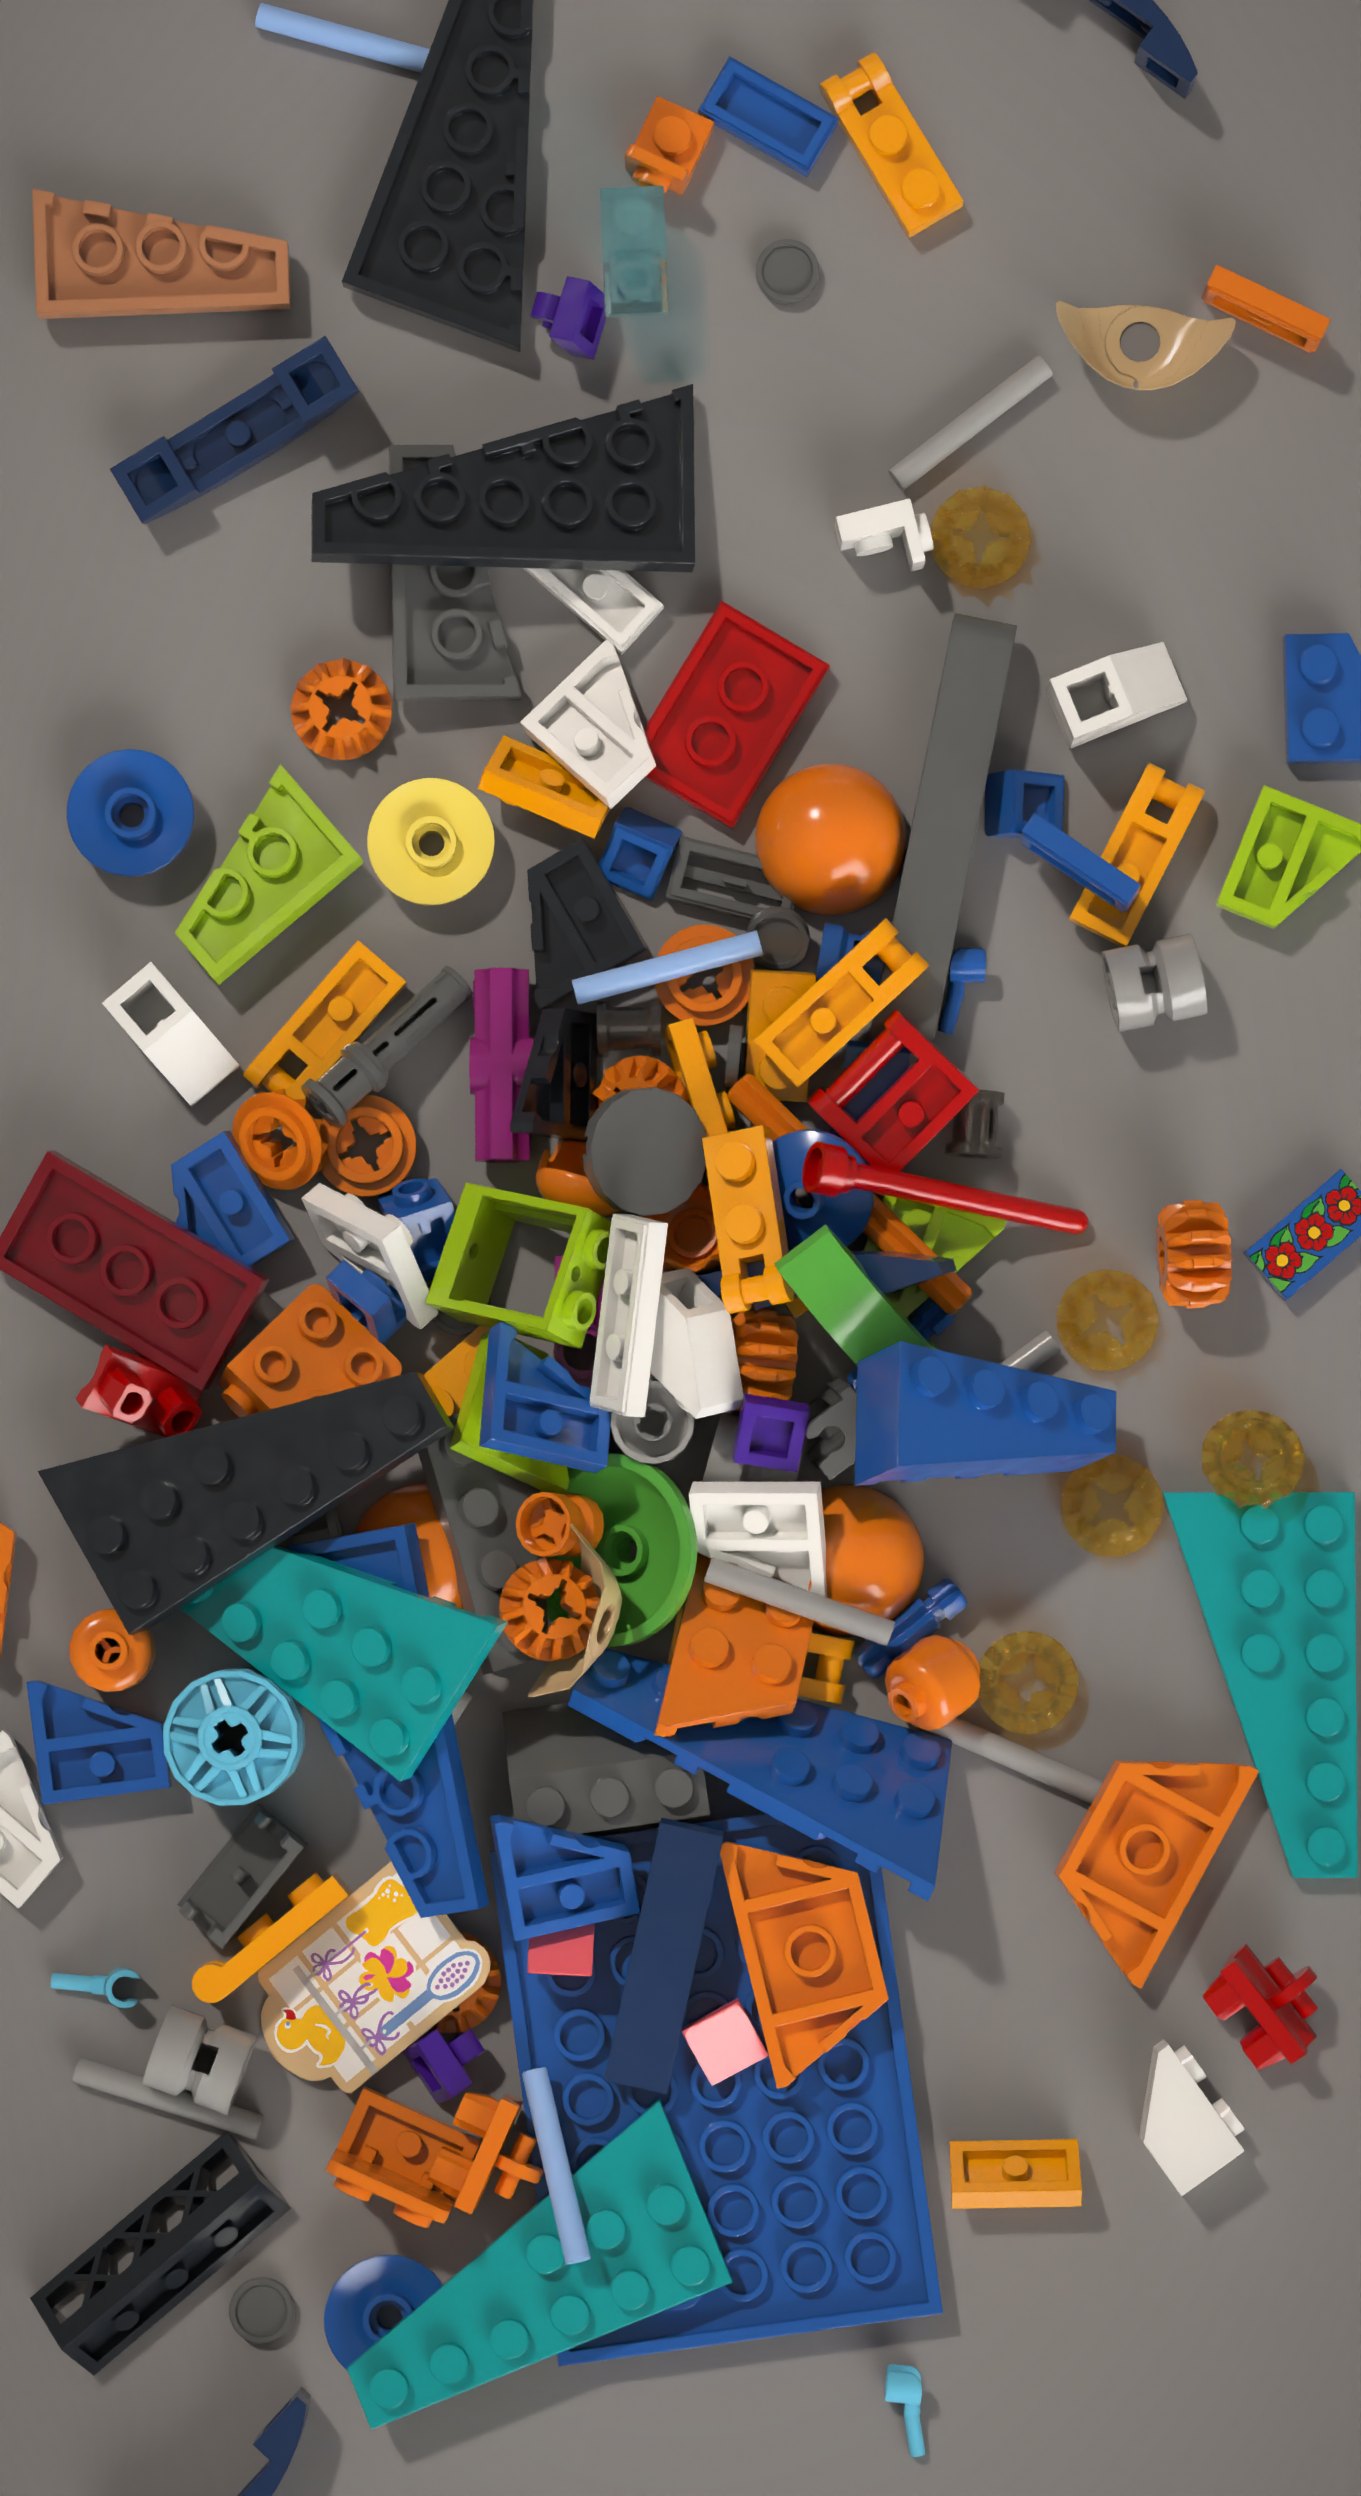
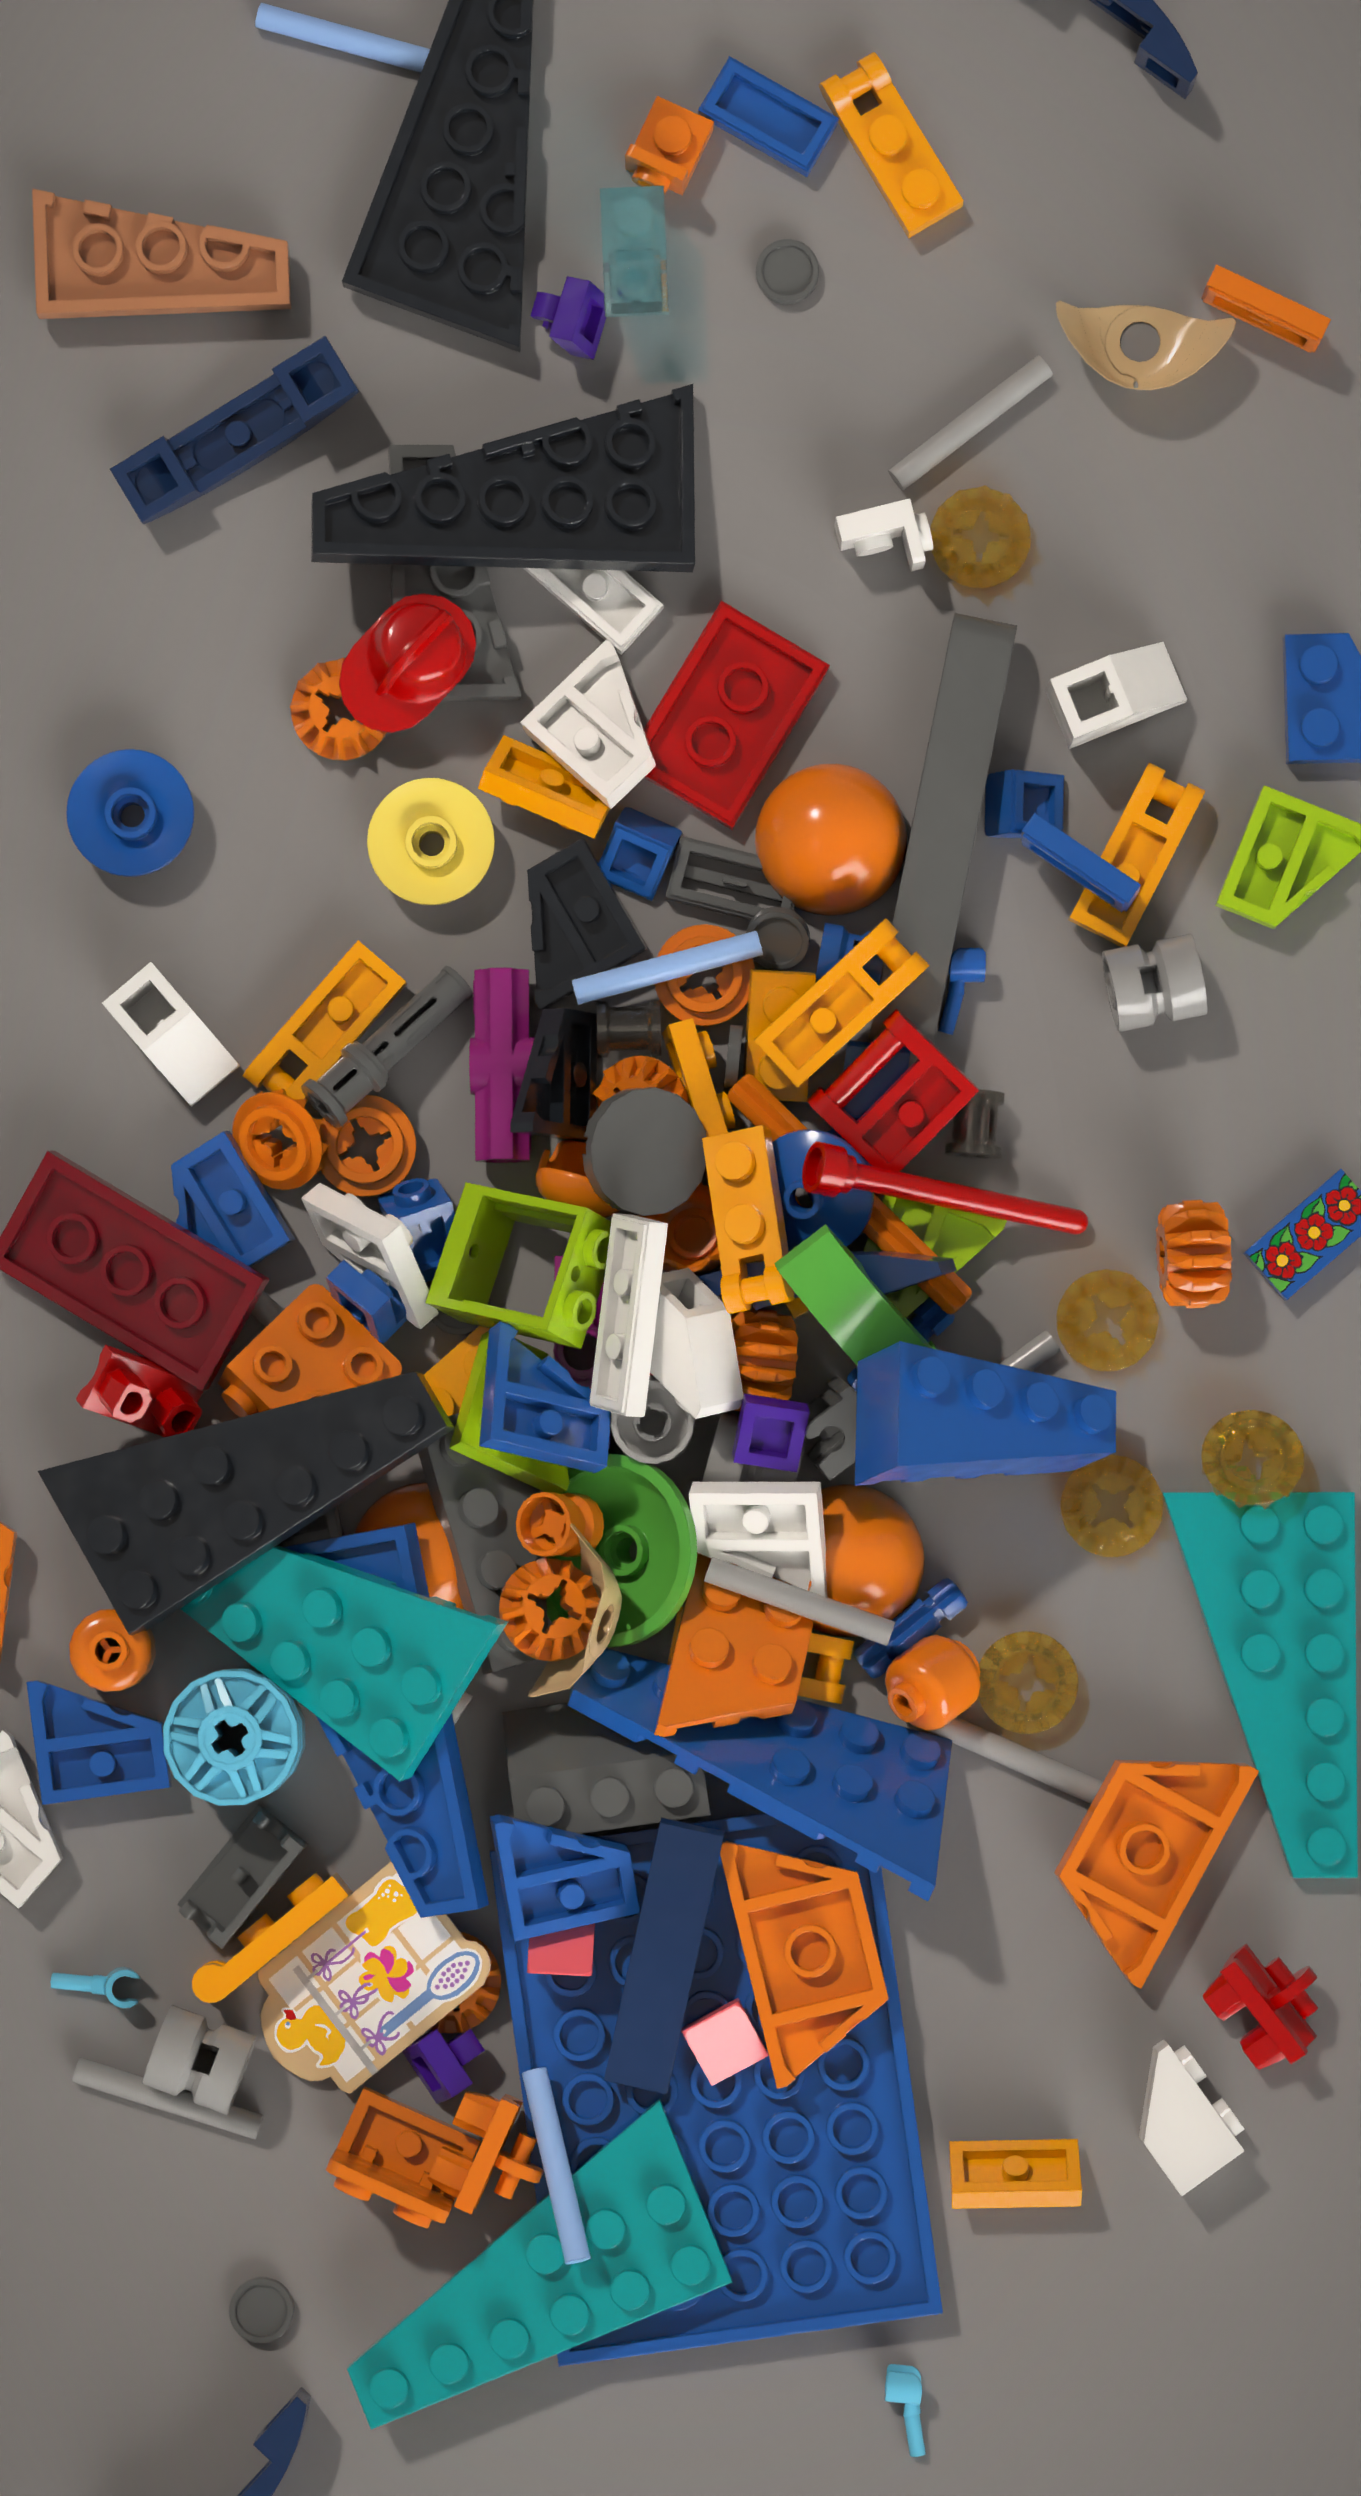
black fence [30,2131,291,2376] -> none
lime wing [174,764,364,985] -> none
blue dish [324,2254,443,2370] -> none
none -> red piece [339,593,476,733]

